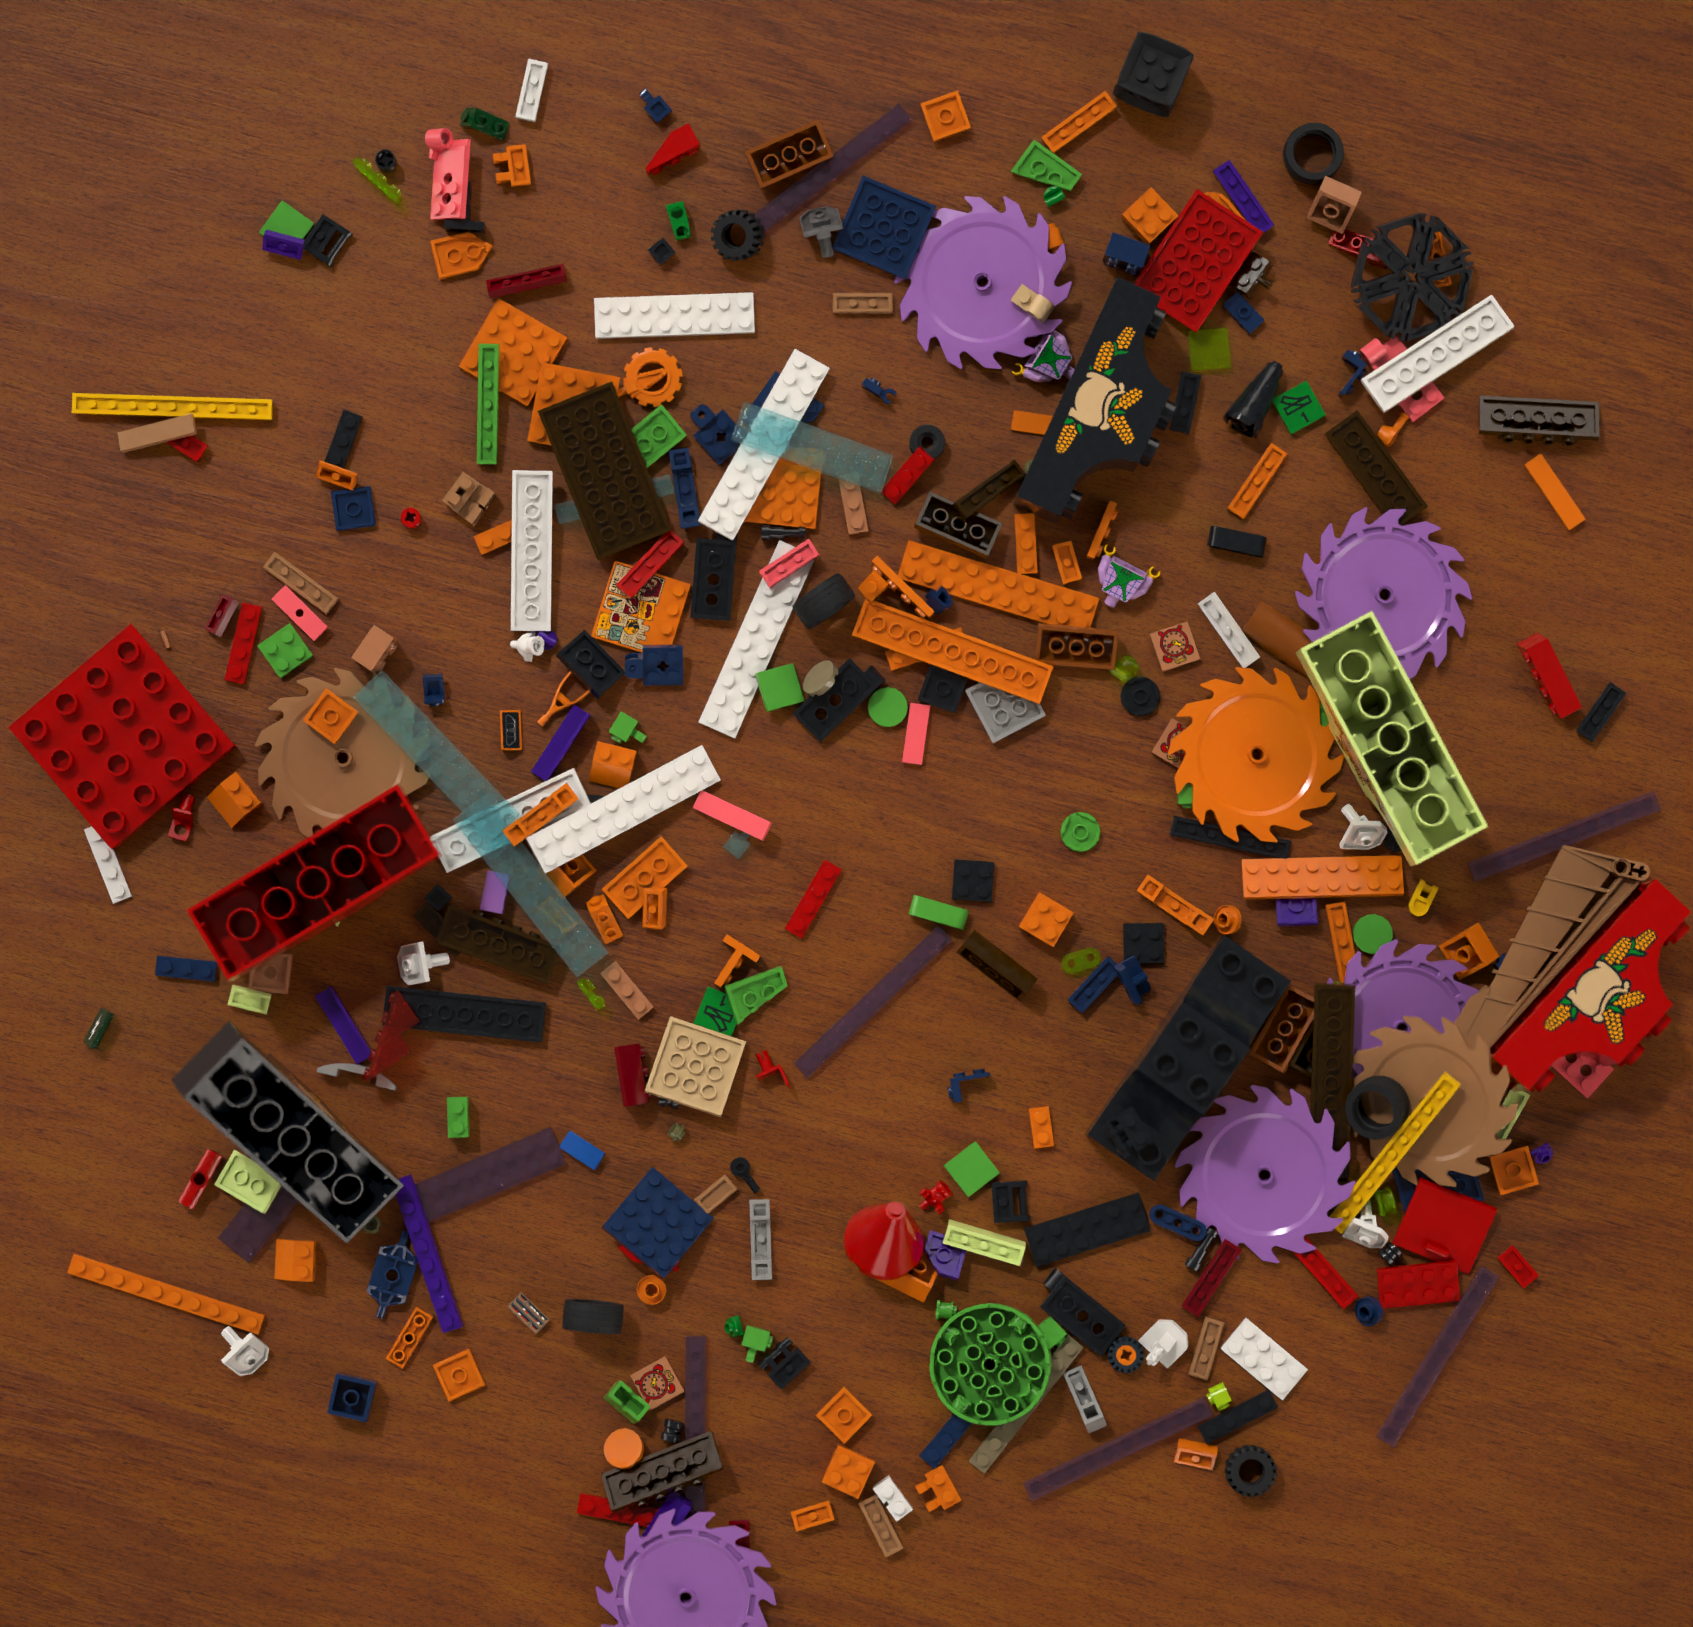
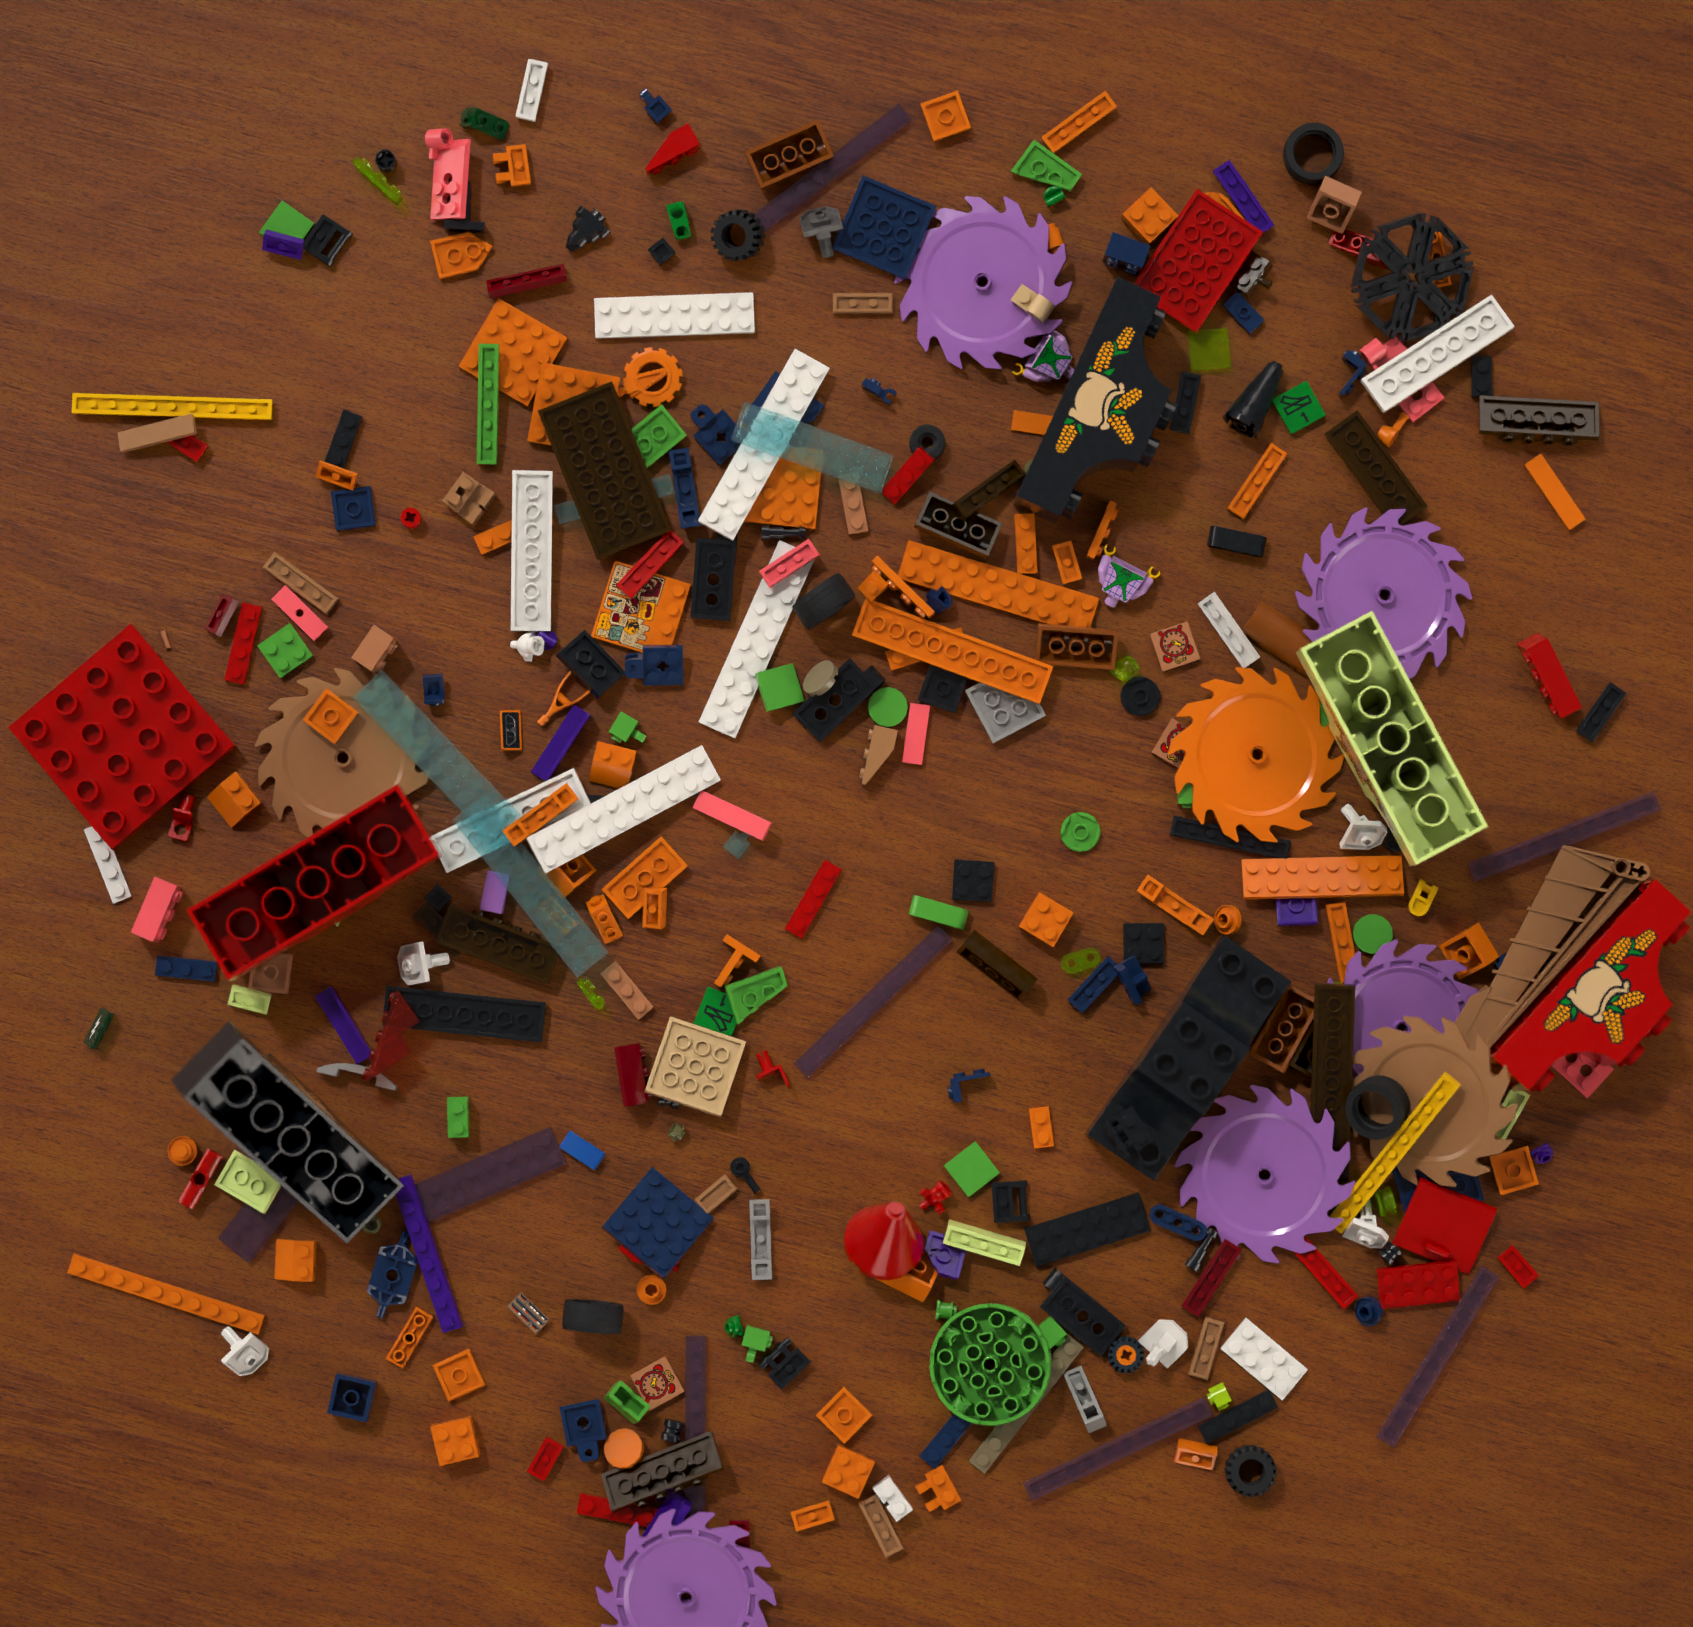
black piece [1113,31,1194,117] -> none
none -> coral brick [131,877,183,942]
none -> orange plate [167,1136,198,1166]
none -> orange brick [430,1415,481,1466]
none -> red plate [527,1436,564,1481]
none -> dark blue plate [559,1399,607,1462]
none -> black rock [565,206,611,252]
none -> medium nougat slope [859,725,898,785]
none -> black plate [1471,357,1492,397]

